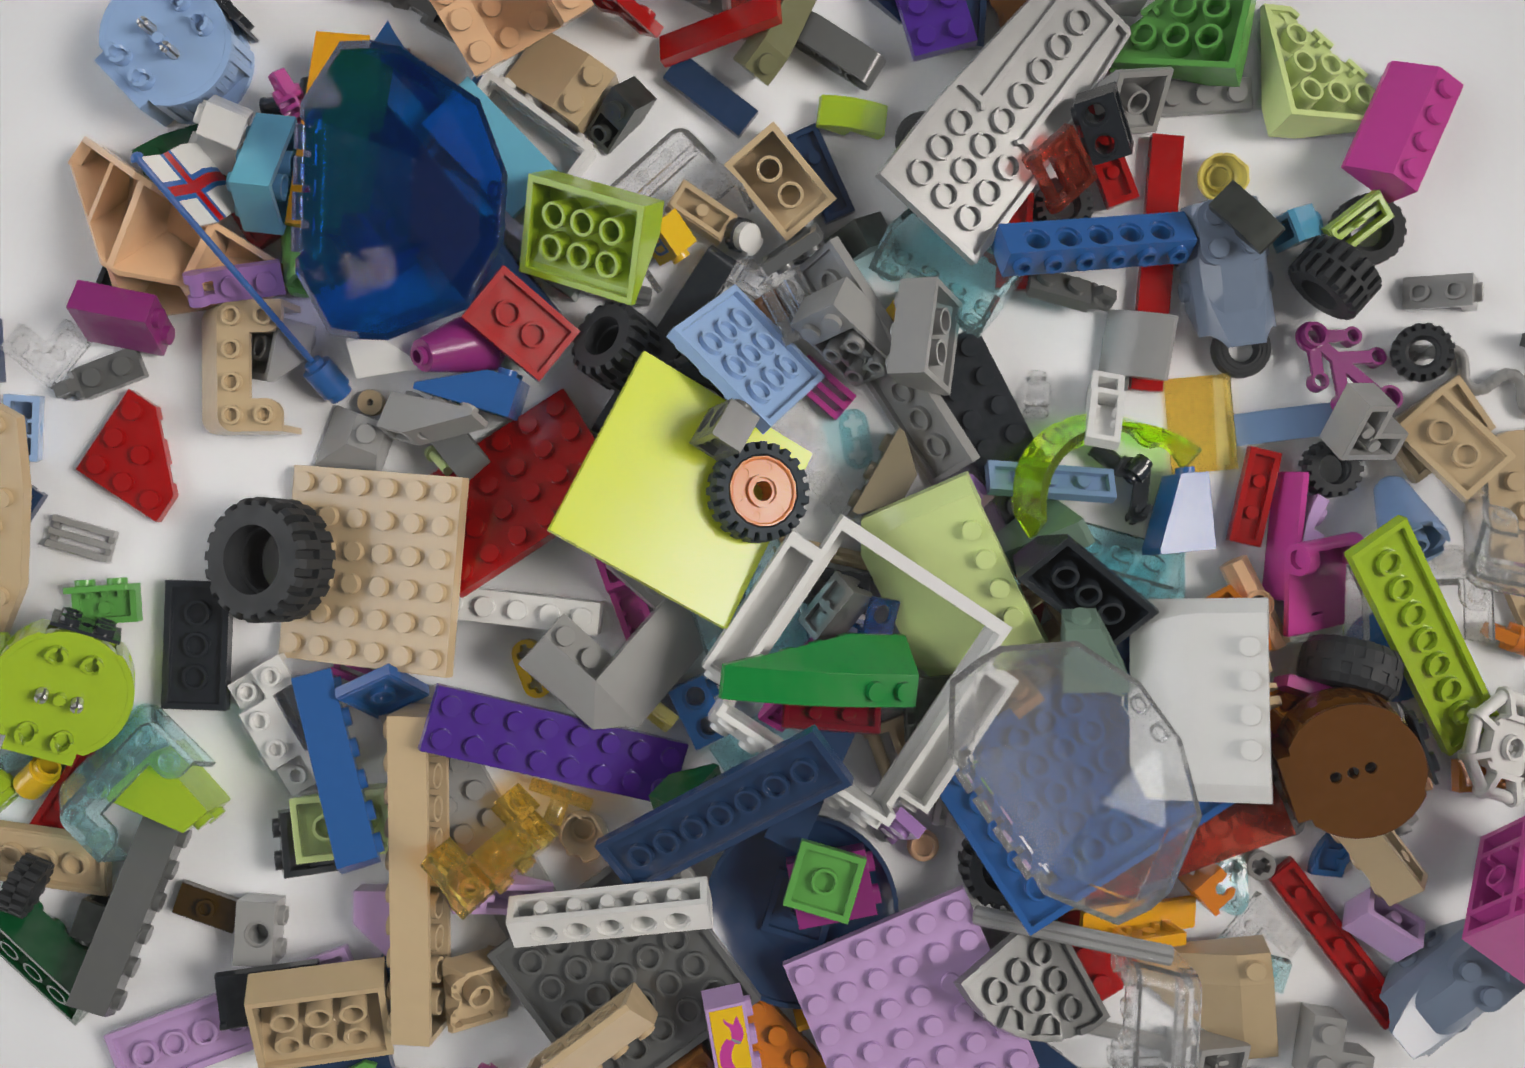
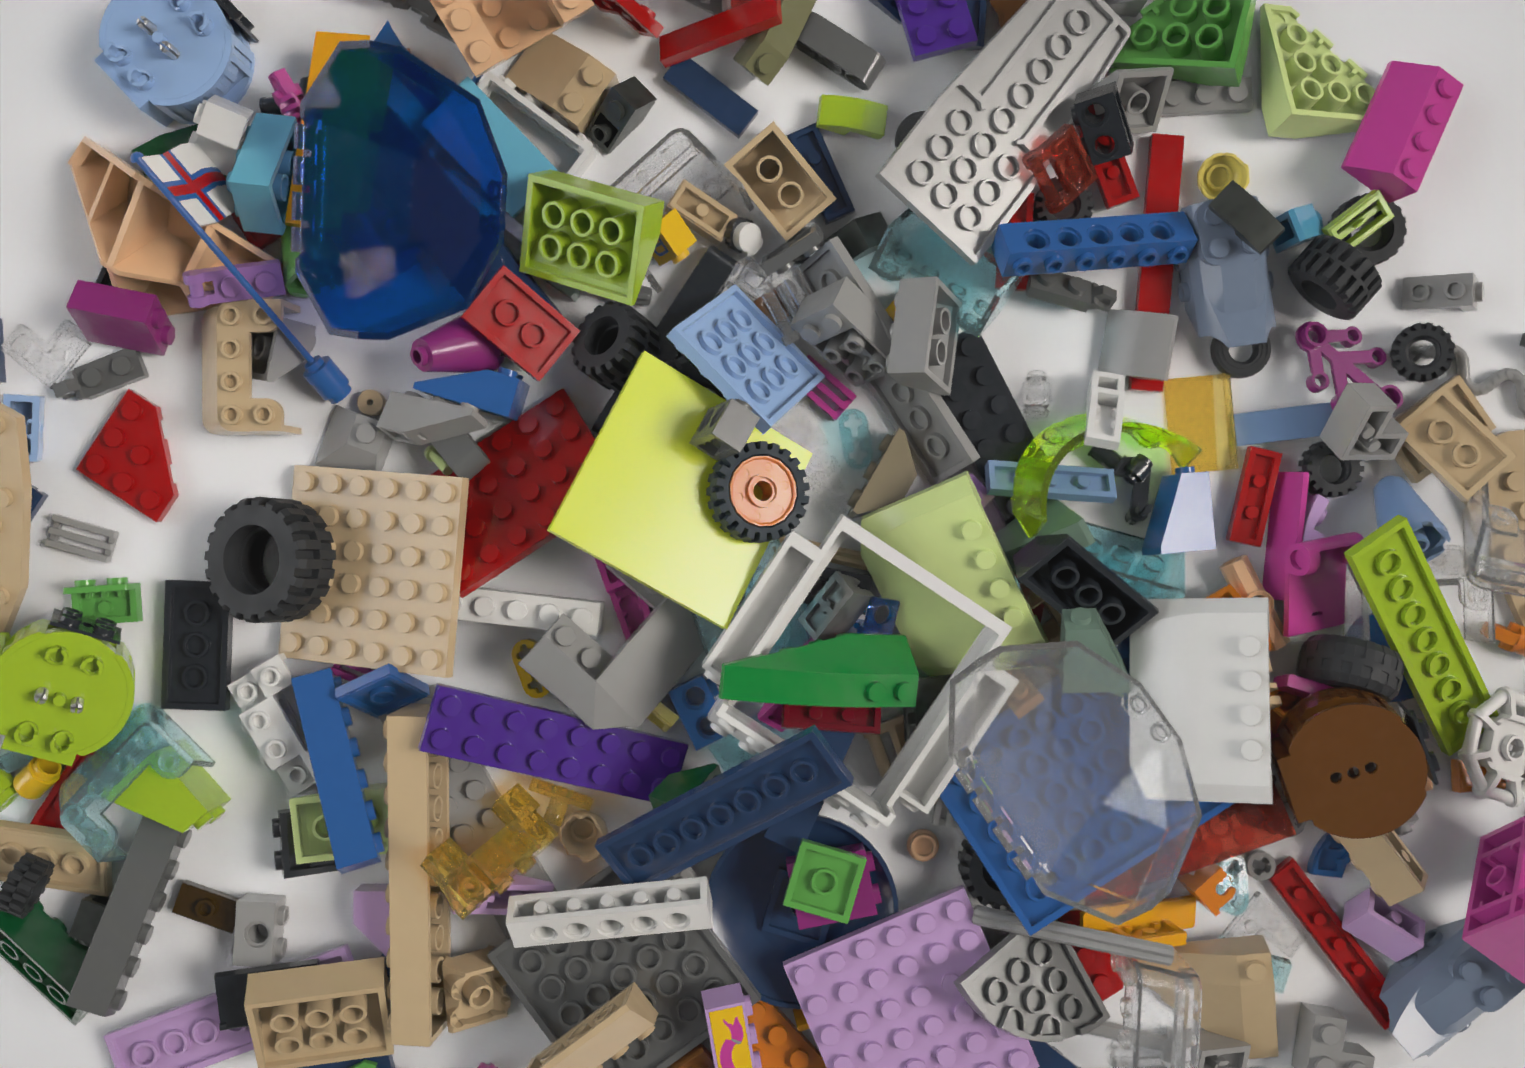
white slope [346,313,423,379] -> none
medium lavender plate [868,807,926,845] -> none

